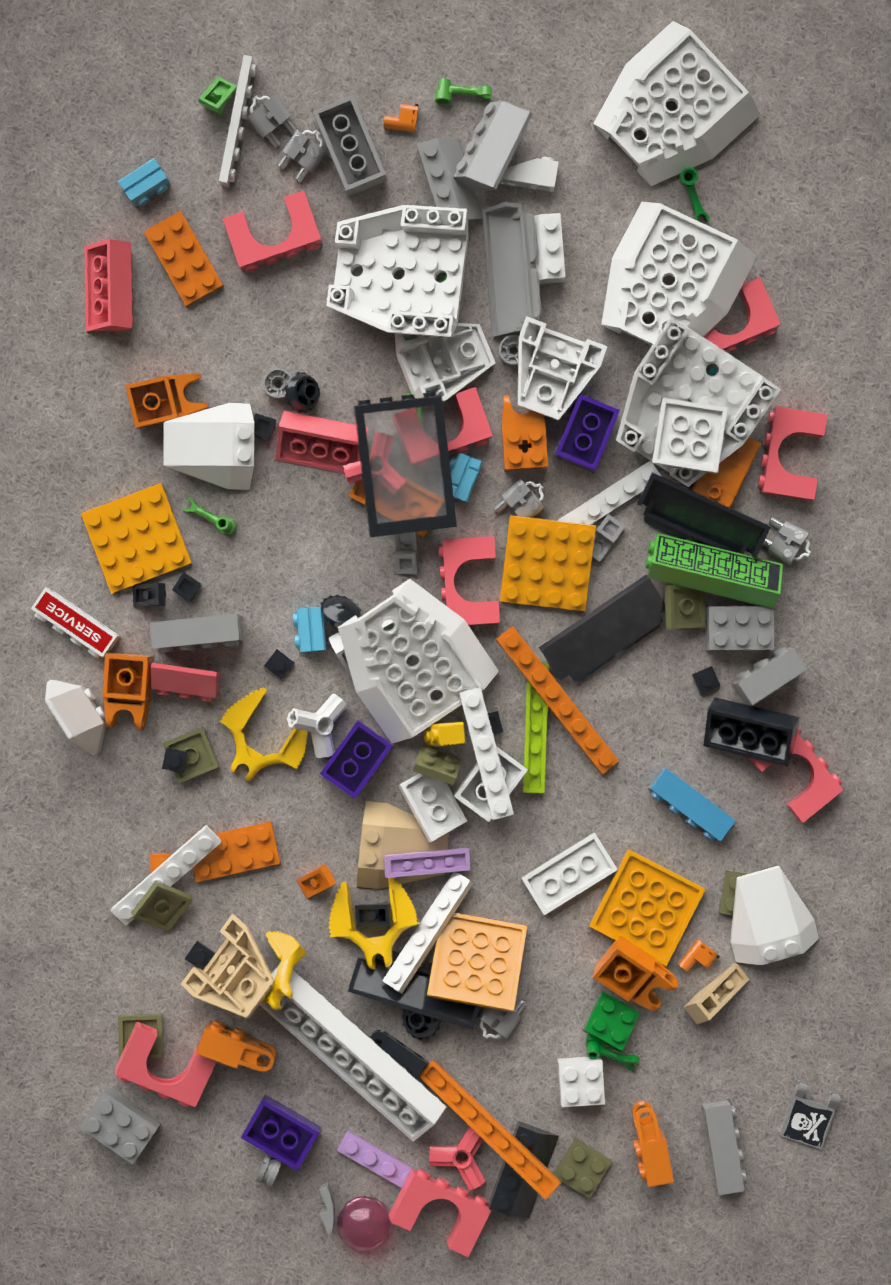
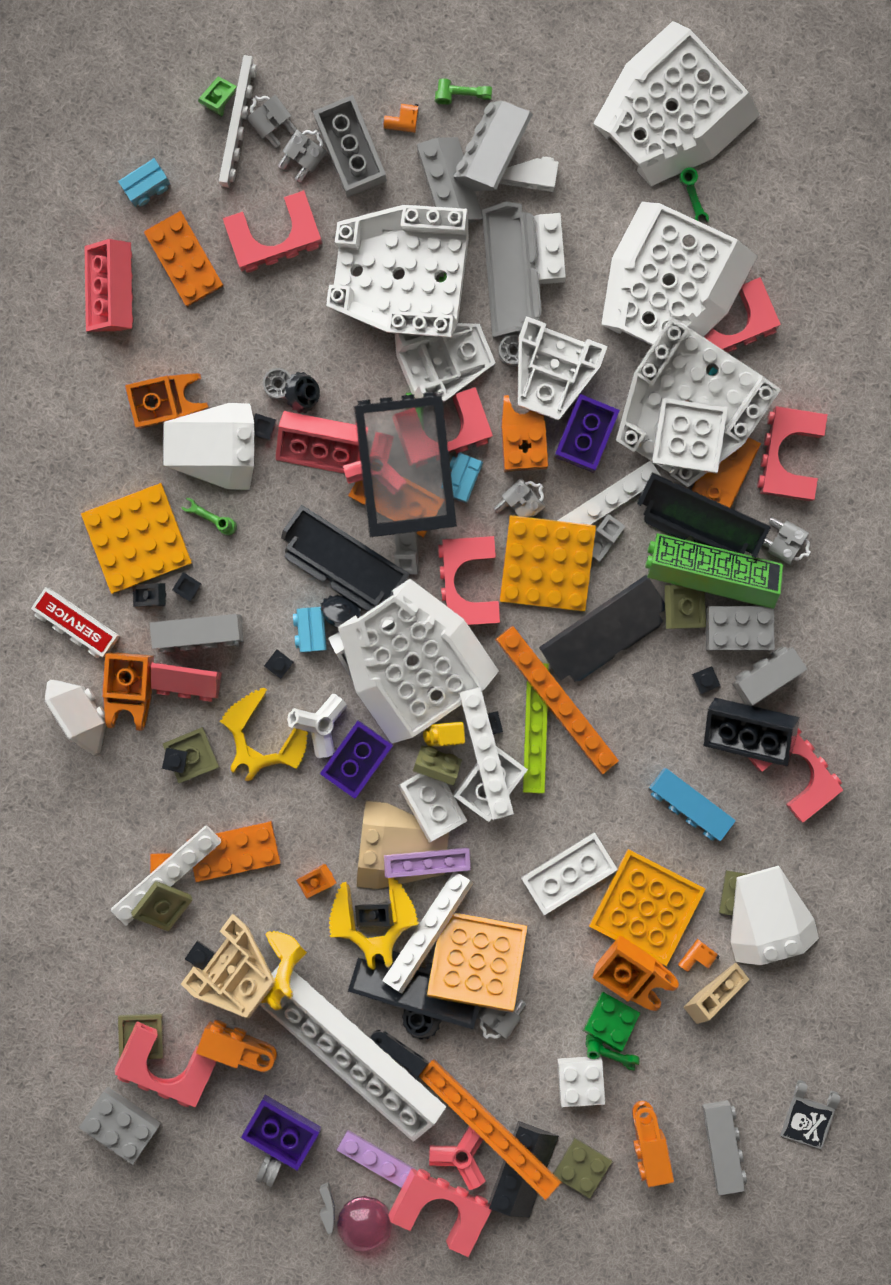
none -> black slope [281,505,410,611]

